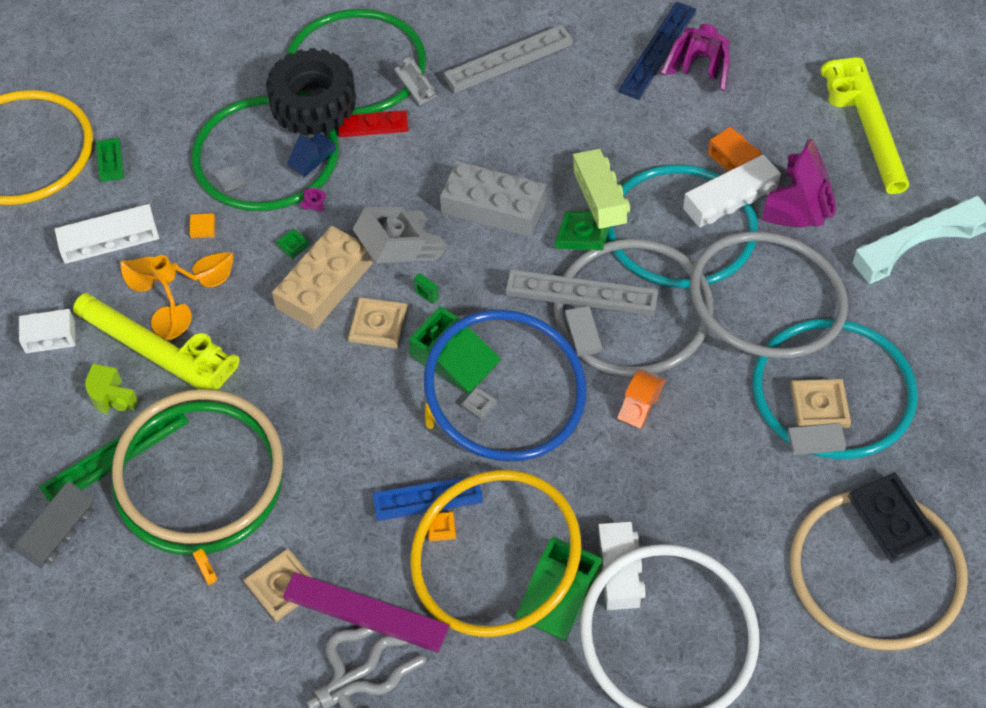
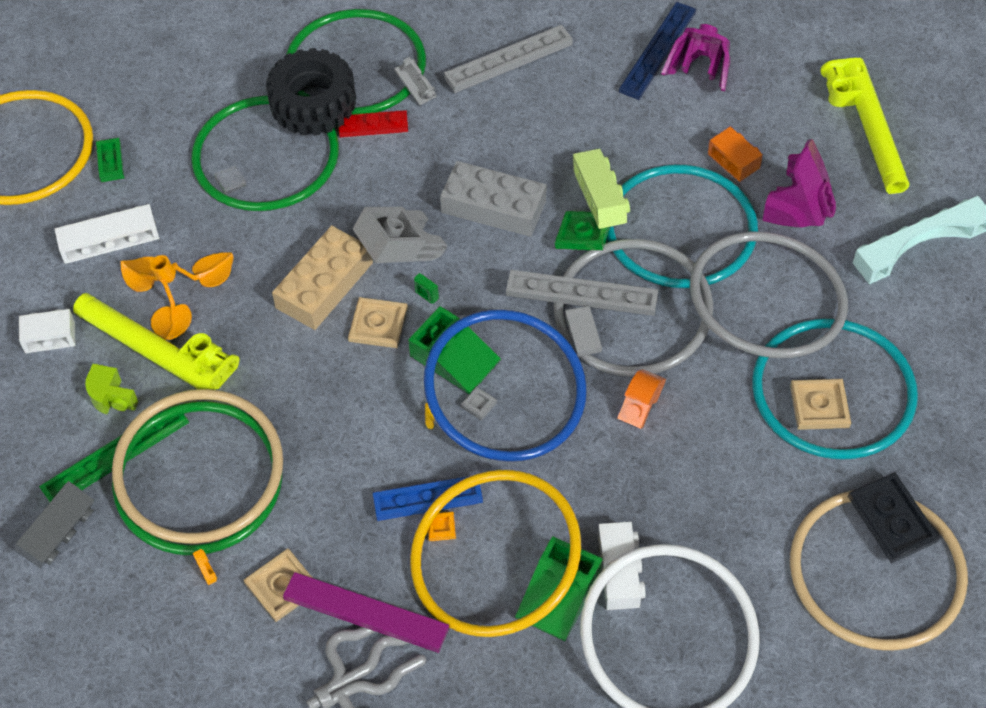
light orange tile [189,213,215,238] -> none
green tile [276,228,310,259] -> none
dark blue slope [287,132,336,178] -> none
magenta plate [301,188,326,212] -> none
white brick [683,154,781,228] -> none
light grey tile [787,423,846,455] -> none

